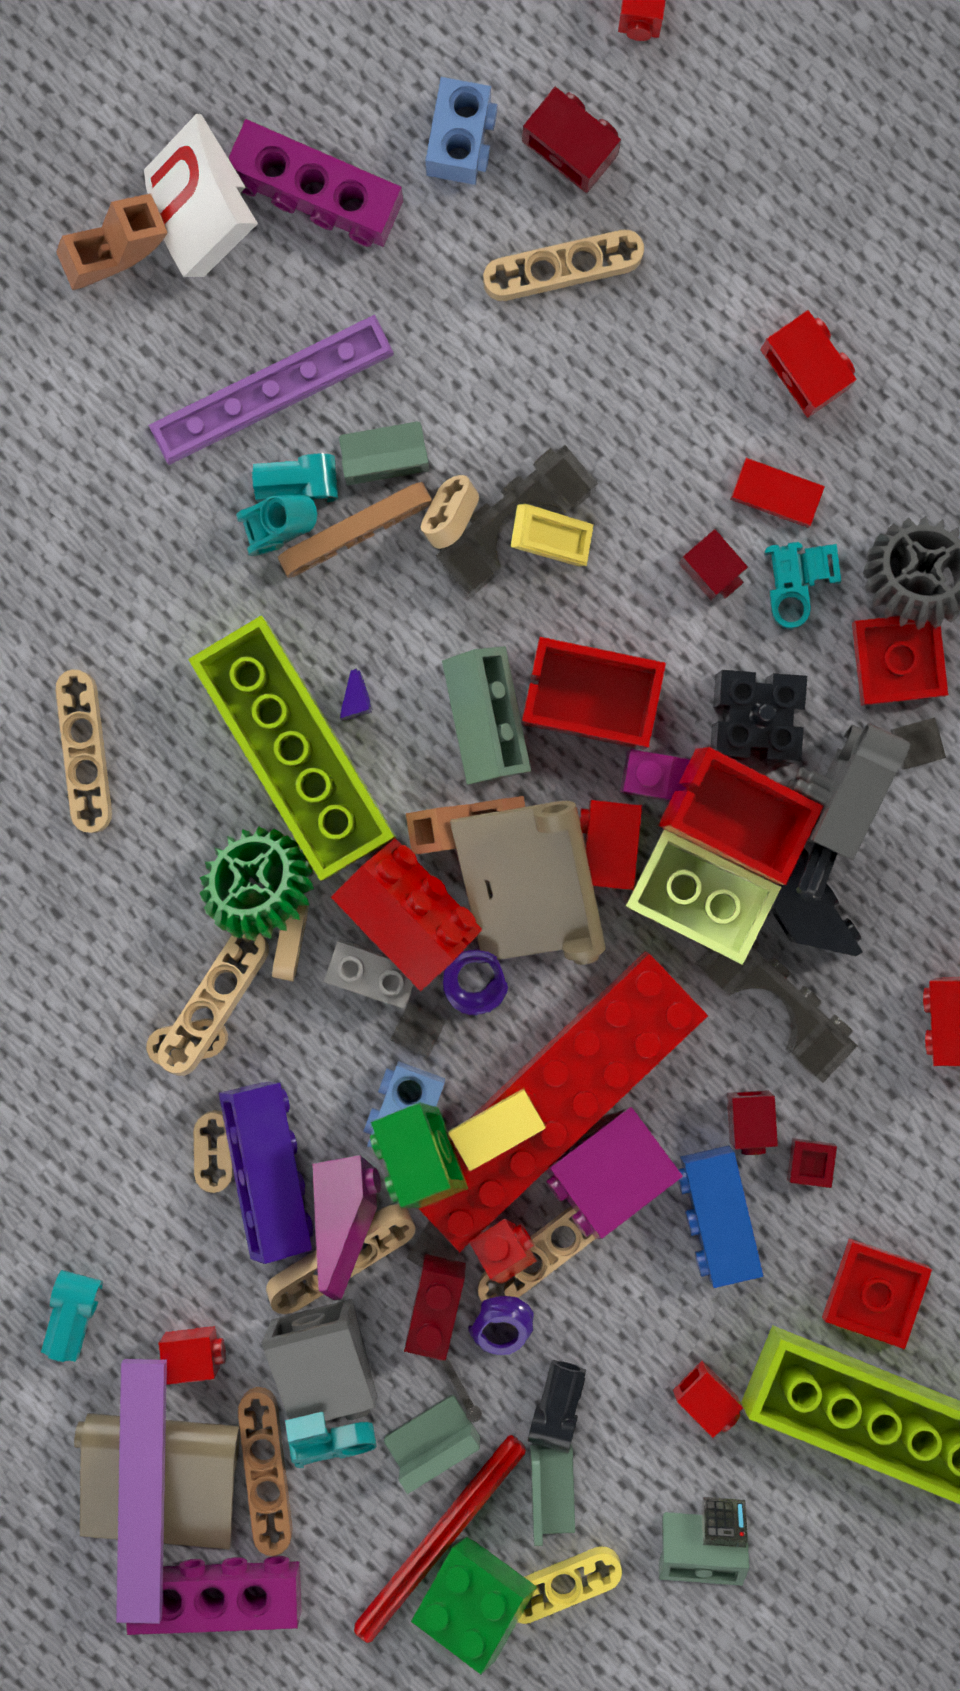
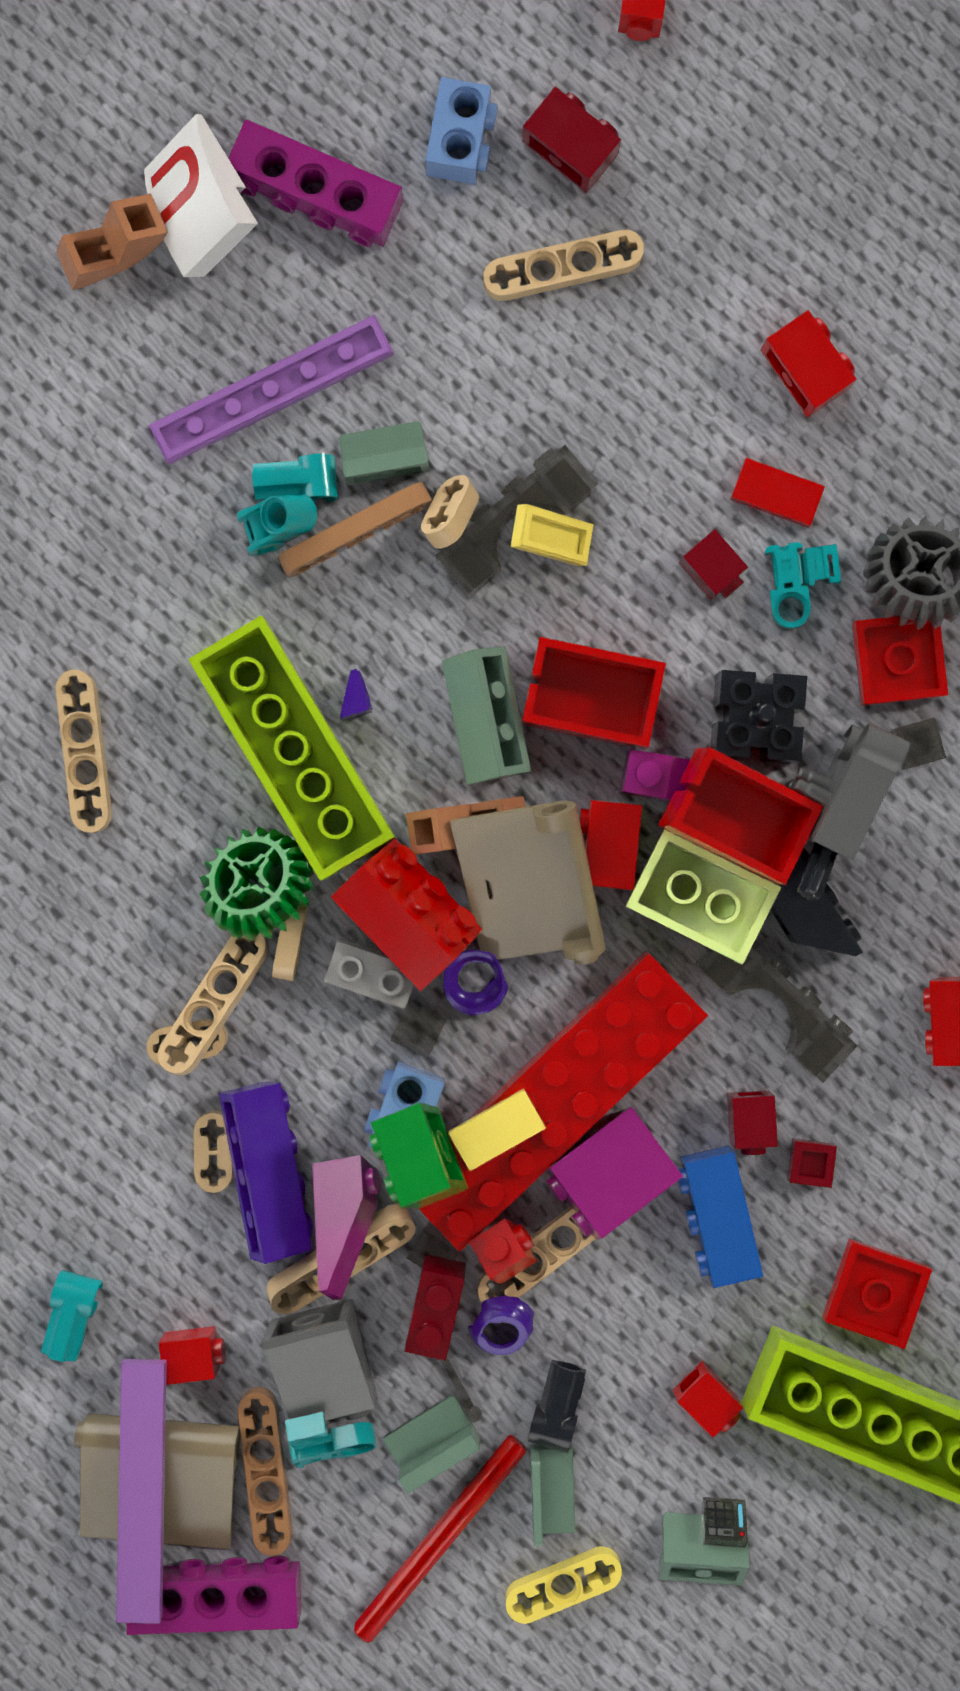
green brick [411,1537,537,1675] -> none

